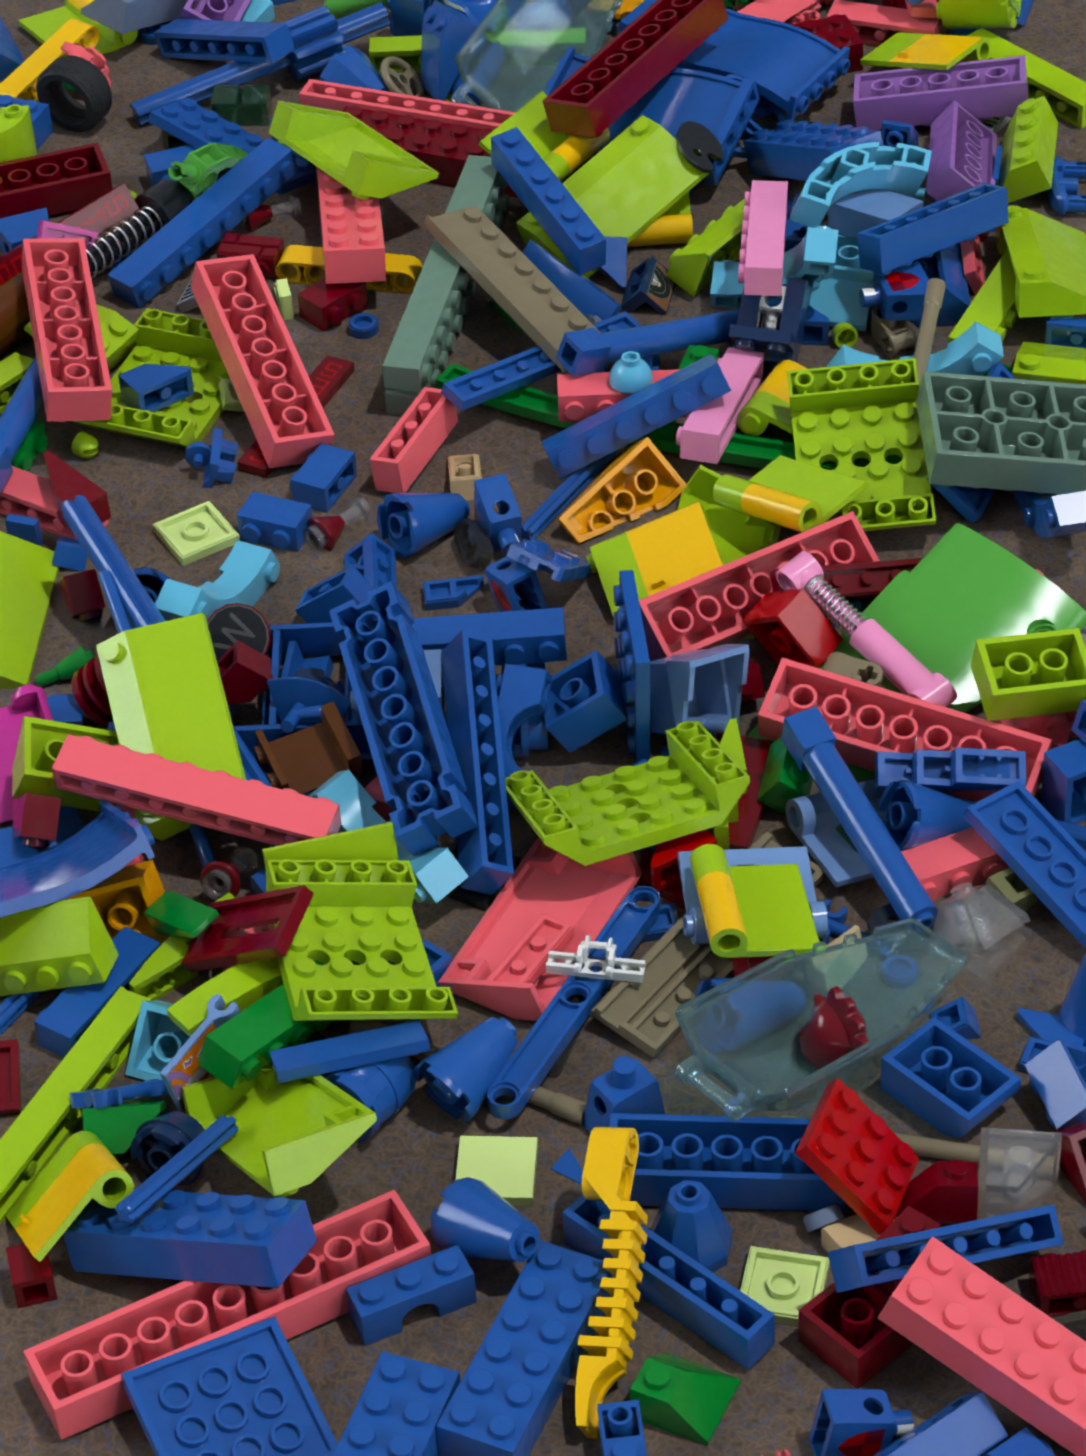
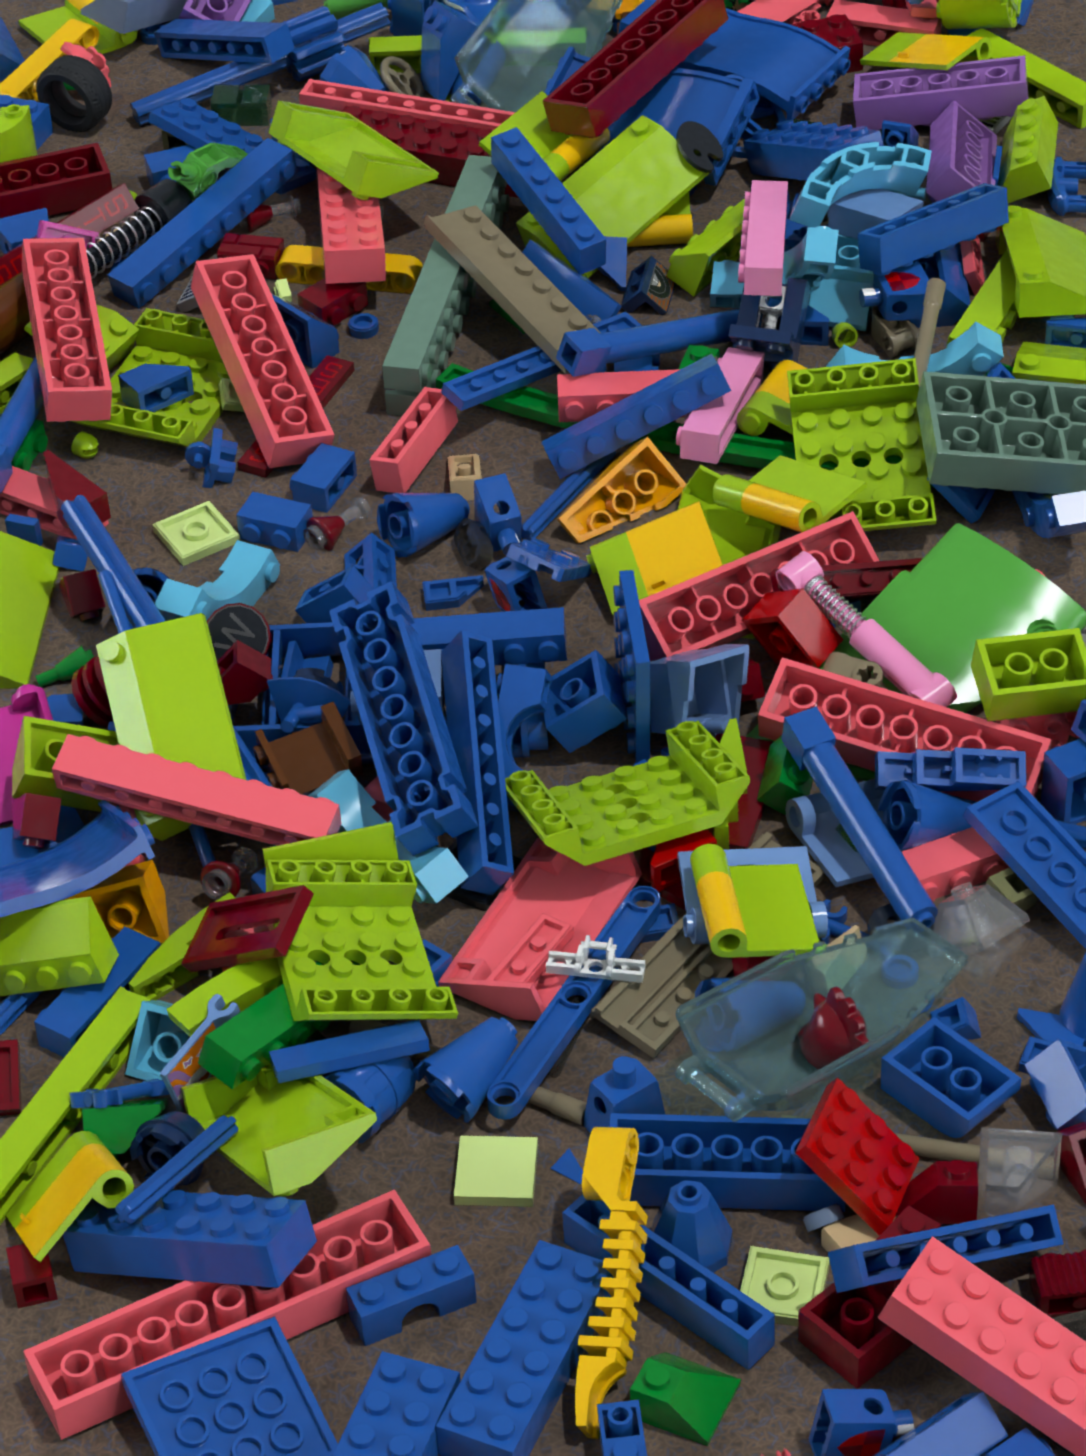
green slope [144,891,219,938] -> none
blue cone [431,1177,540,1262] -> none
medium azure brick [609,351,653,394] -> none
none -> blue slope [272,294,340,369]

